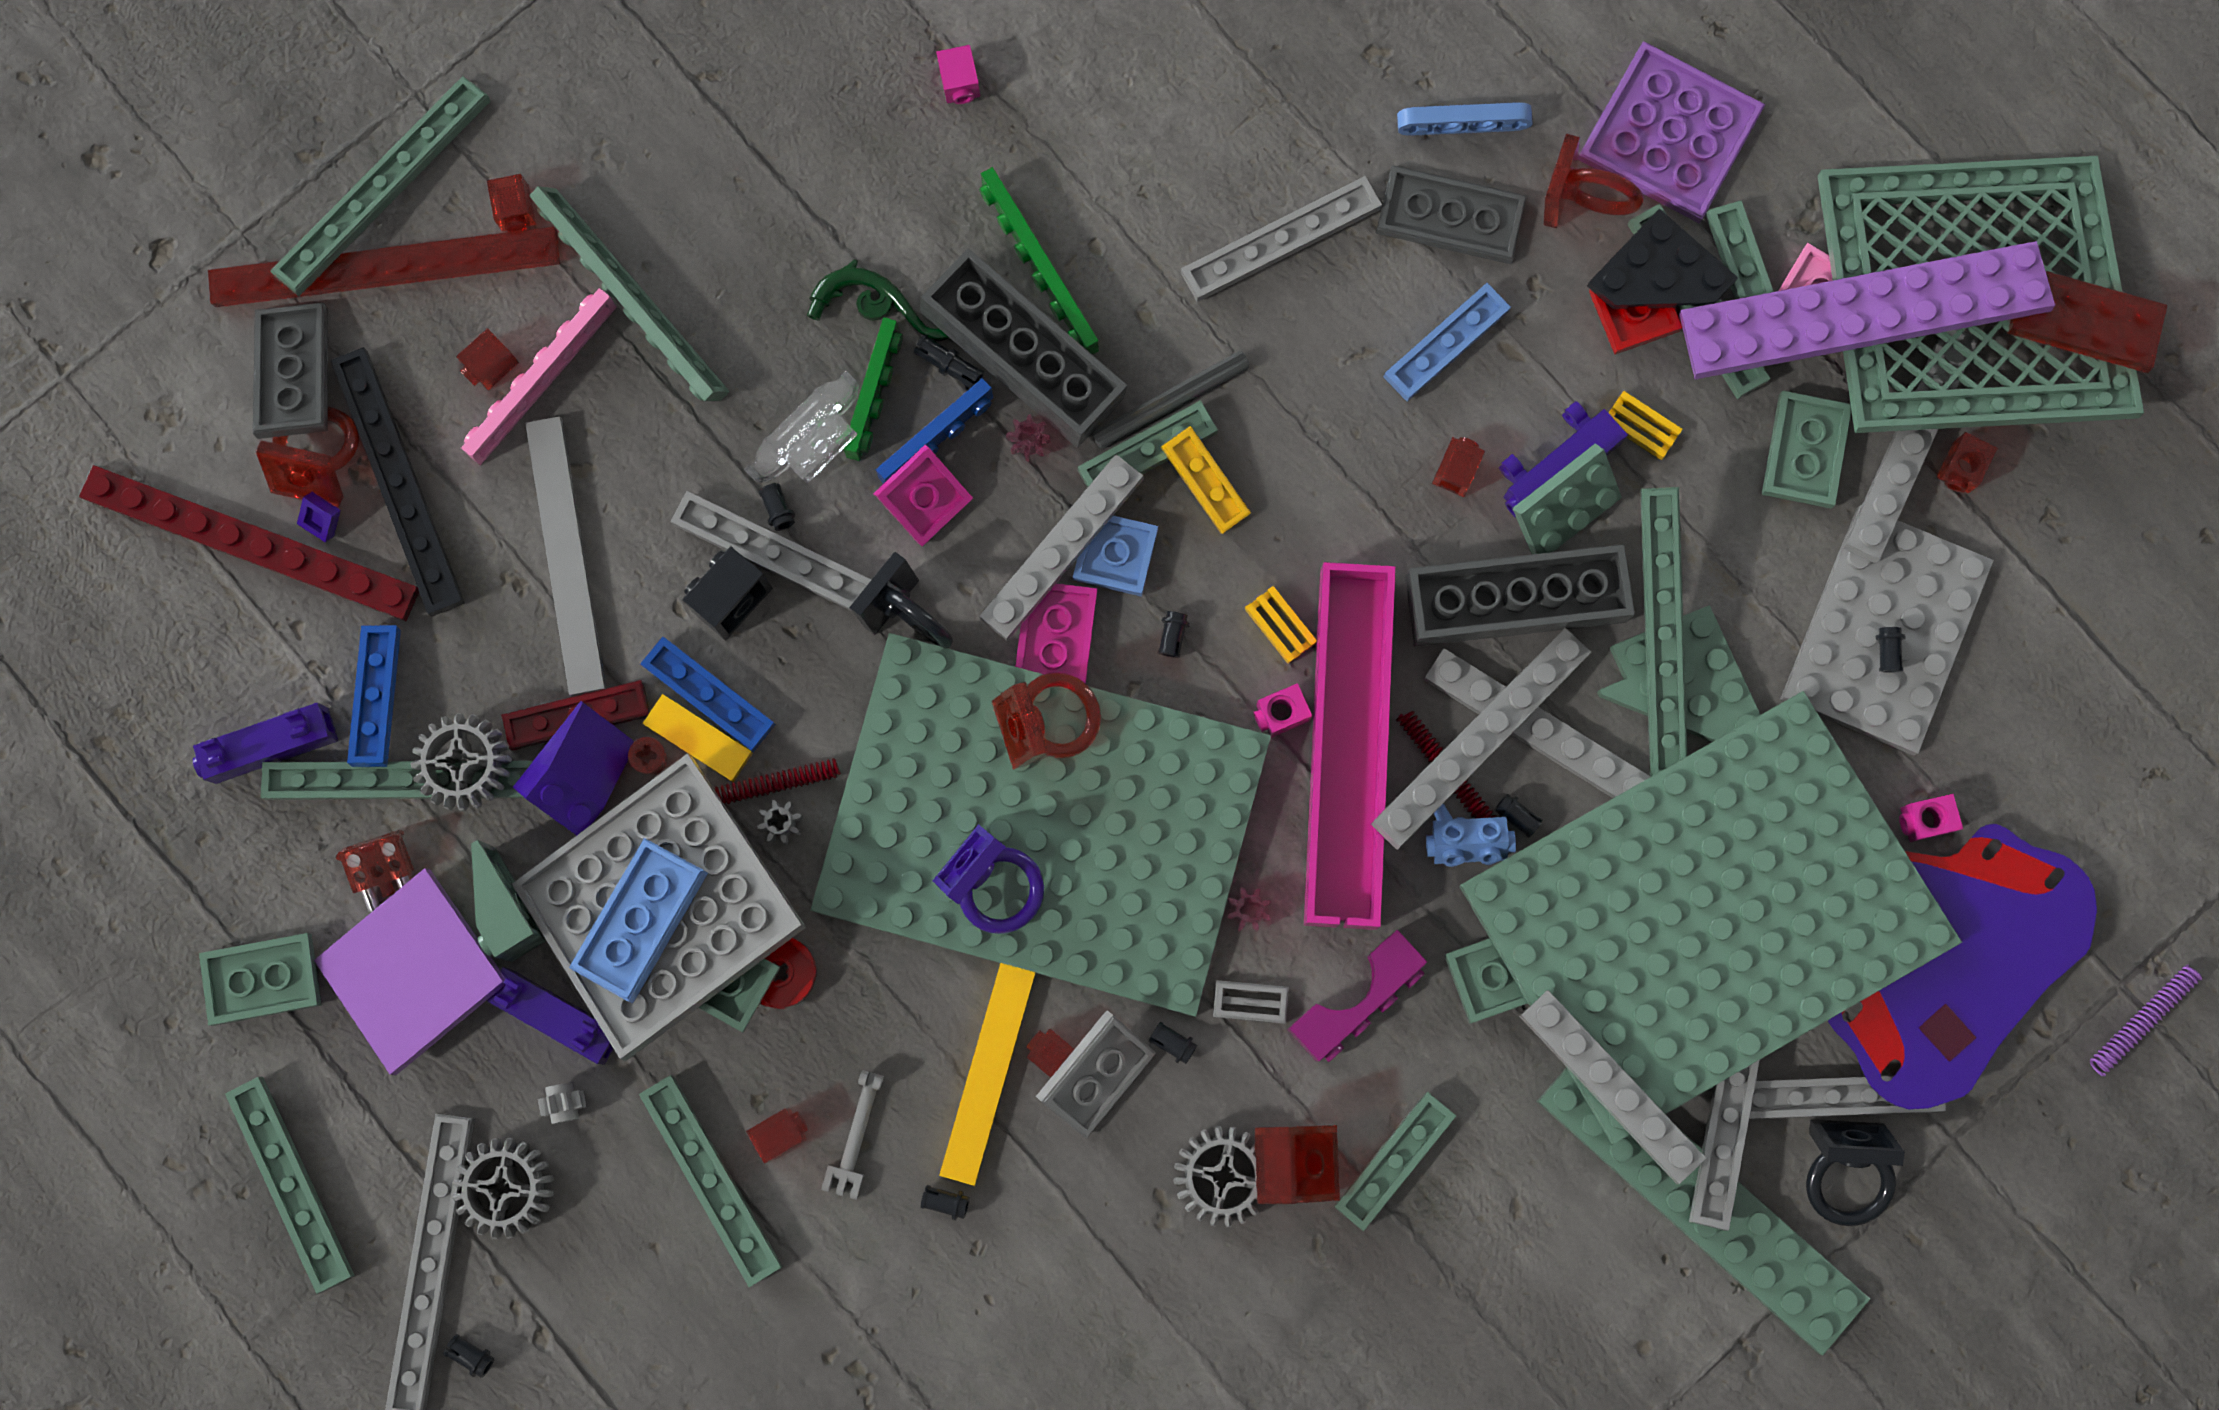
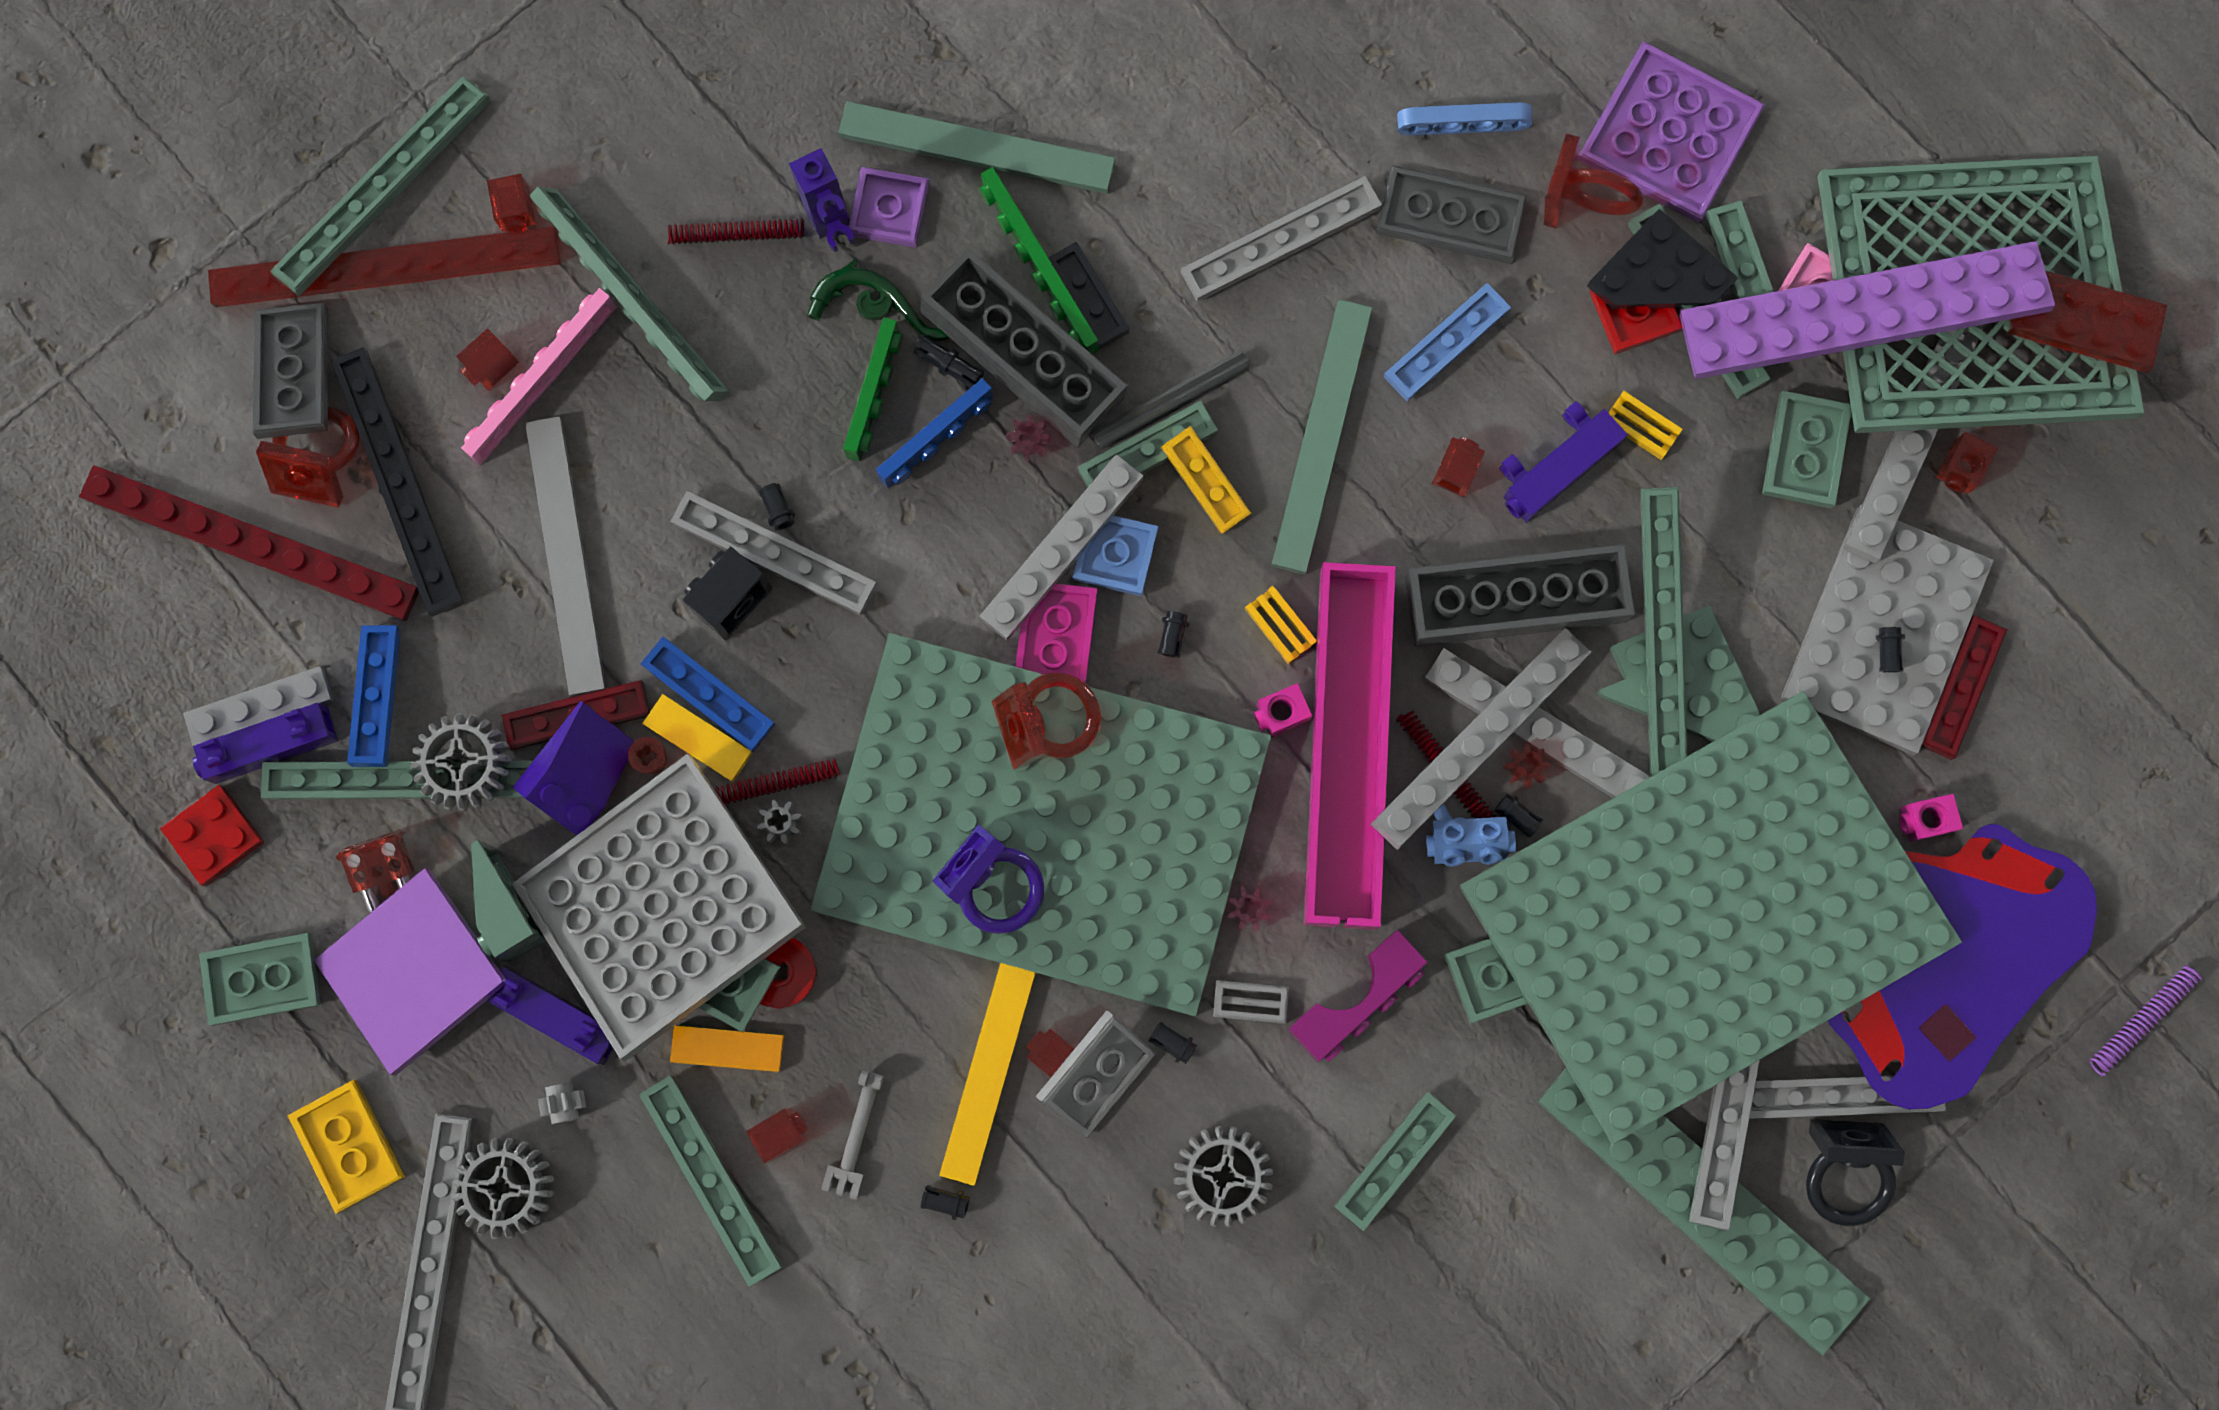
sand green plate [225,1077,355,1294] -> none
dark purple plate [297,492,341,542] -> none
black pin [443,1334,494,1378] -> none
medium blue tile [569,838,708,1004] -> none
clear plate [745,371,859,484] -> none
black tile [849,552,953,648] -> none
dark pink plate [873,445,973,547] -> none
dark pink brick [936,45,980,104] -> none
clear red brick [1255,1125,1340,1204] -> none
sand green plate [1512,444,1622,555] -> none
light grey plate [1519,990,1706,1184] -> none
none -> red plate [160,785,265,887]
none -> light grey plate [183,666,335,746]
none -> yellow tile [287,1080,405,1214]
none -> dark red piece [667,218,804,245]
none -> light orange tile [670,1025,784,1072]
none -> dark purple brick [789,148,855,252]
none -> sand green tile [838,101,1115,194]
none -> medium lavender tile [849,167,930,248]
none -> black plate [1048,242,1129,350]
none -> sand green tile [1271,299,1372,575]
none -> clear red gear [1503,743,1551,789]
none -> dark red tile [1921,615,2008,760]

